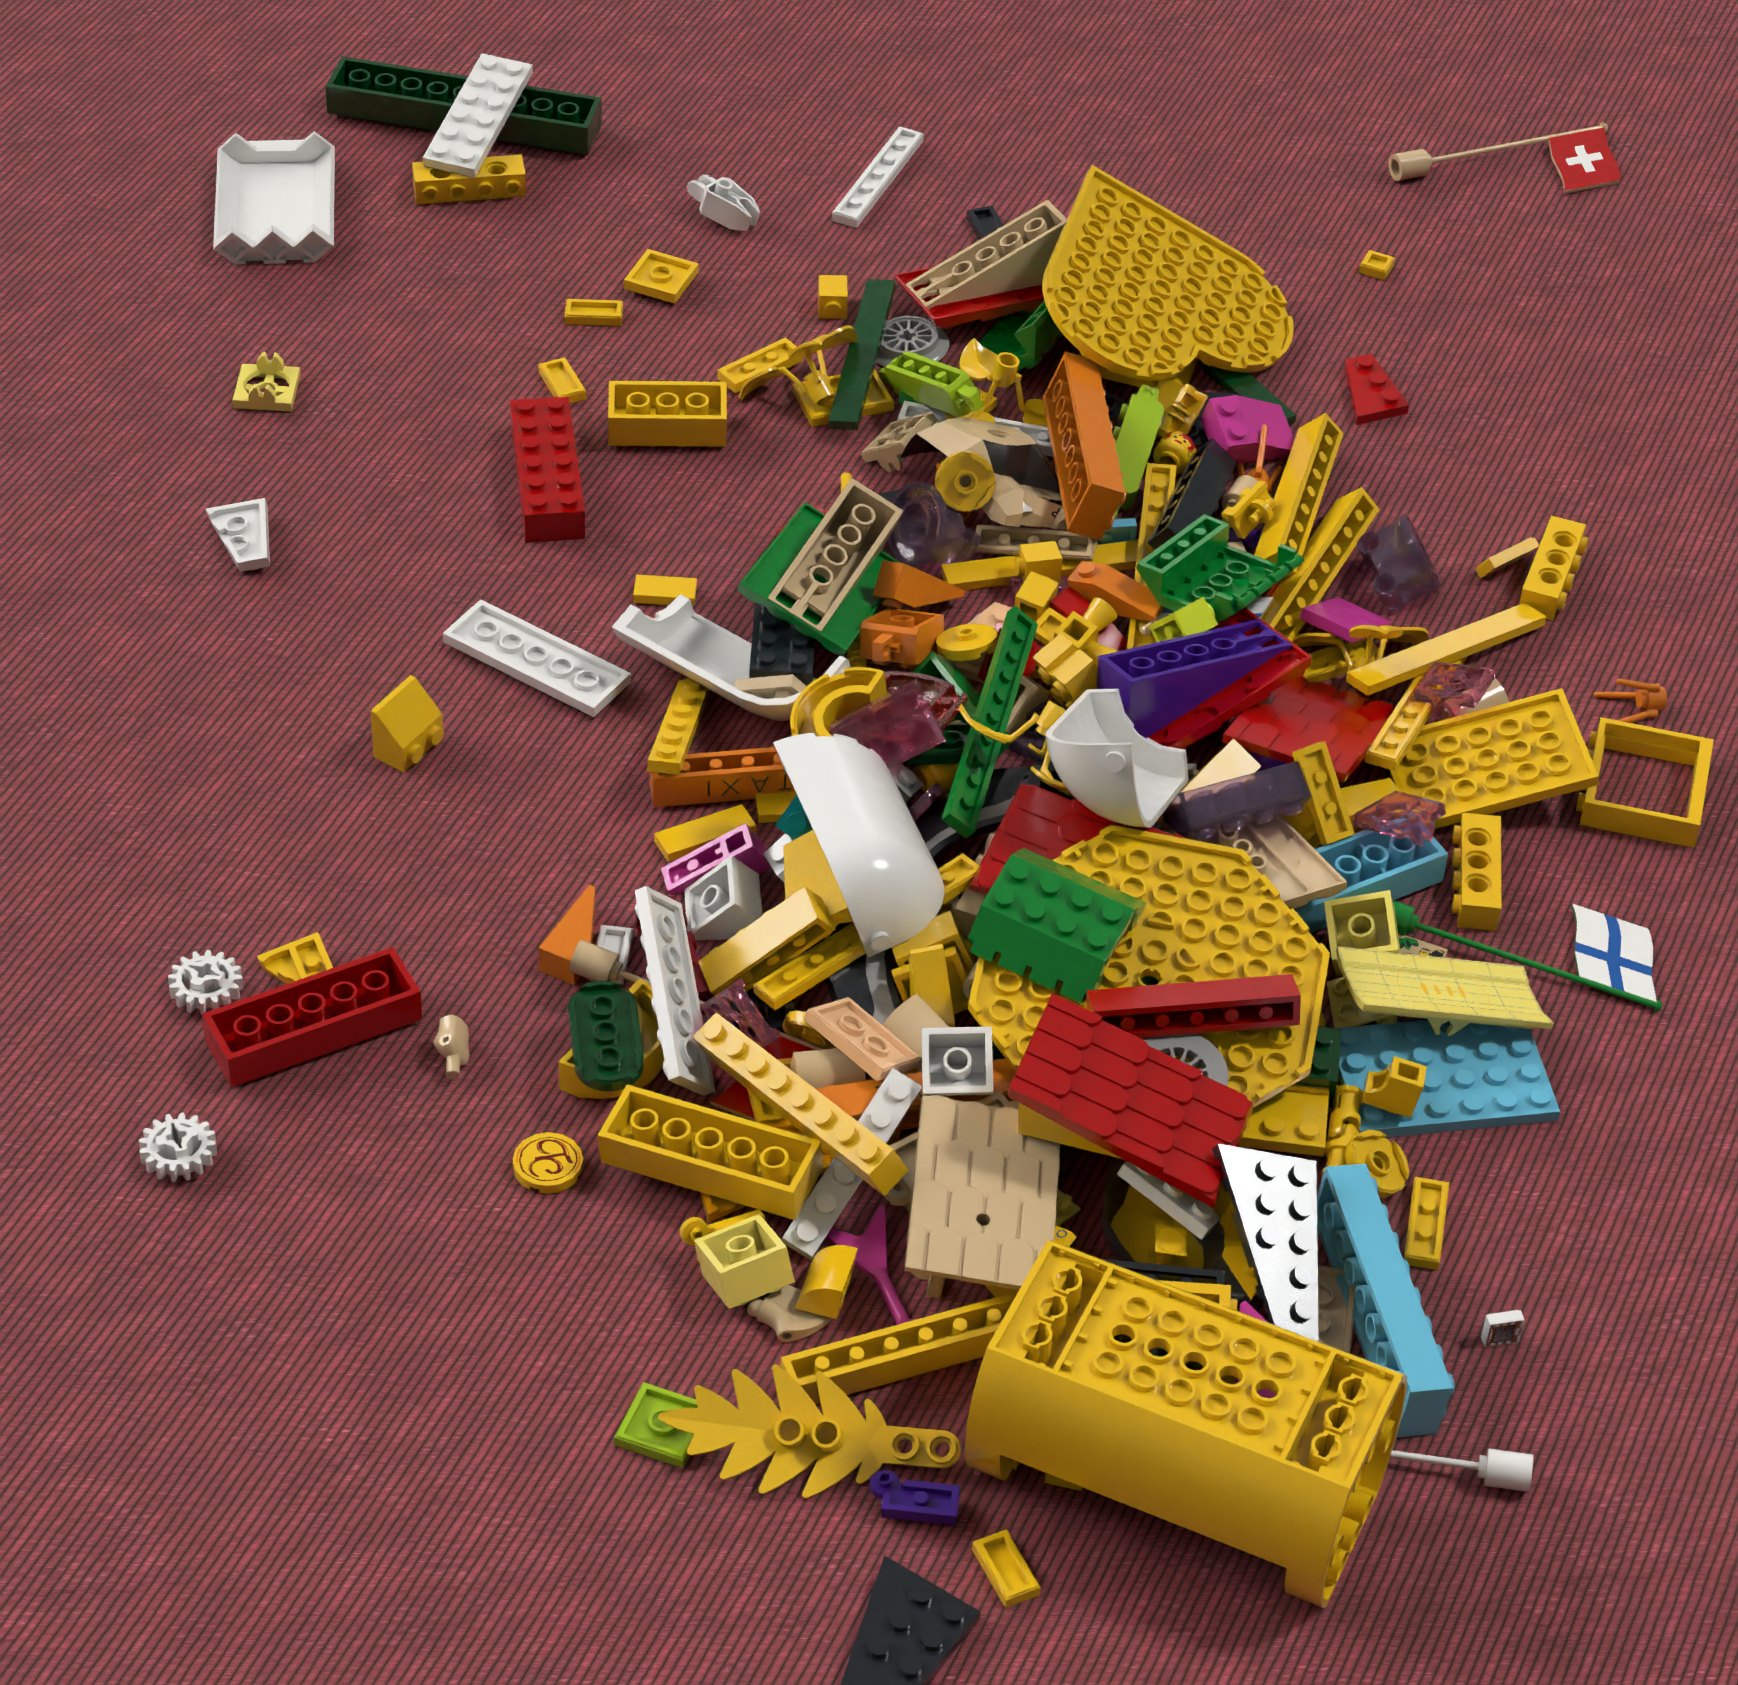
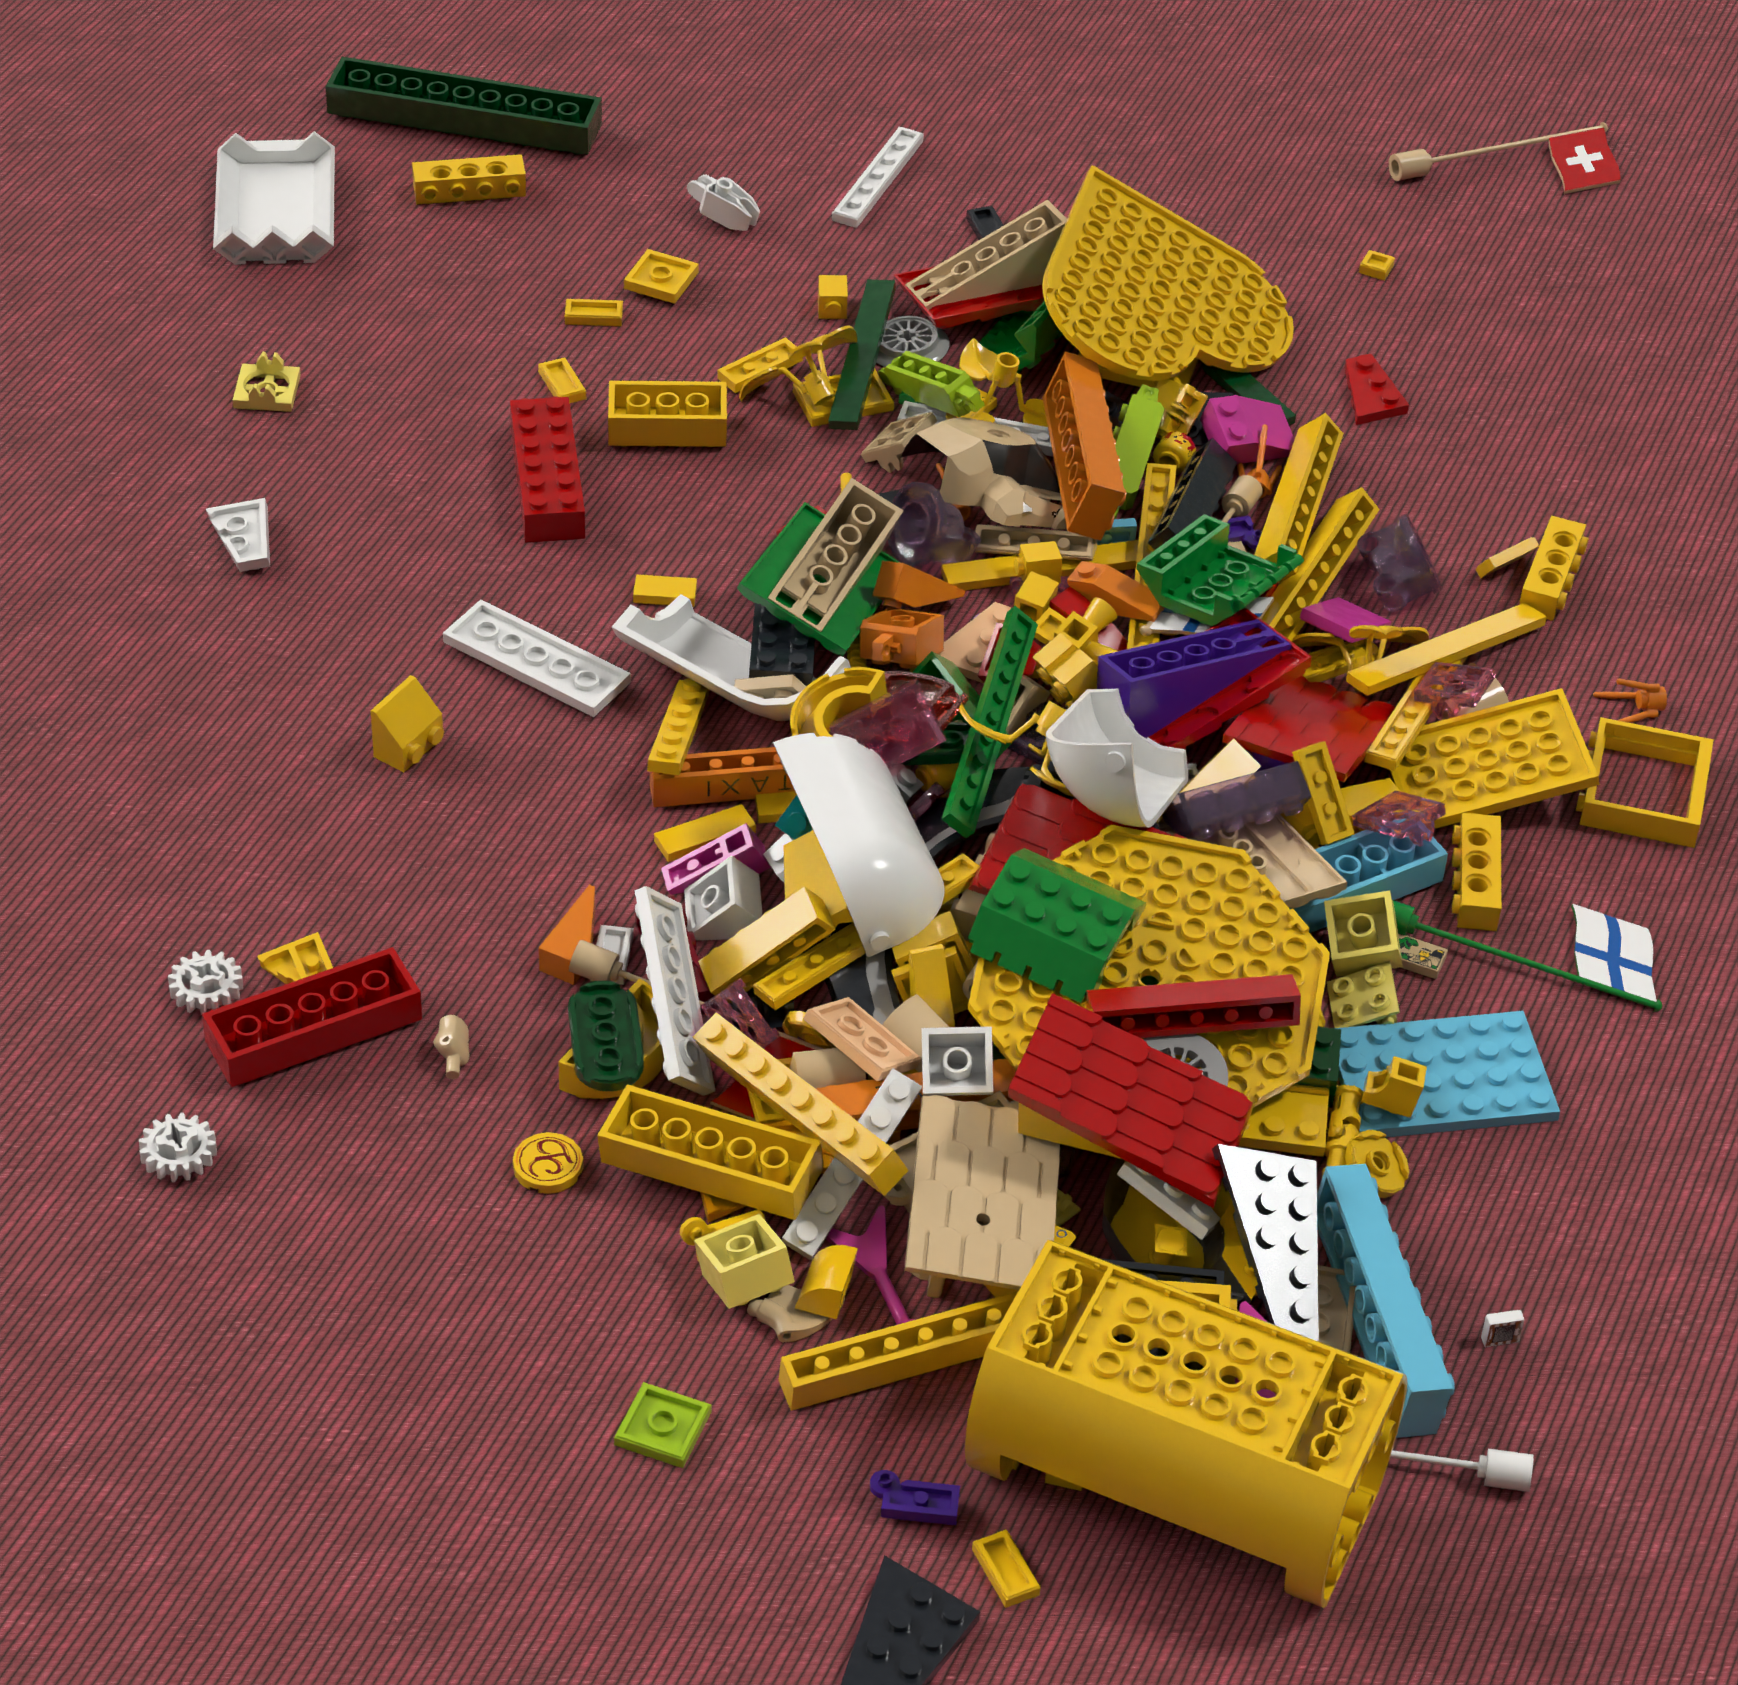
white plate [423,53,533,178] -> none
yellow plant [658,1364,961,1499] -> none
yellow plate [935,451,996,512] -> none
yellow plate [936,623,998,662] -> none
neon yellow slope [1148,597,1218,642] -> none
yellow hips [1221,481,1277,539] -> none
light yellow hinge [1336,946,1554,1036] -> none
yellow tile [1404,1177,1450,1270] -> none

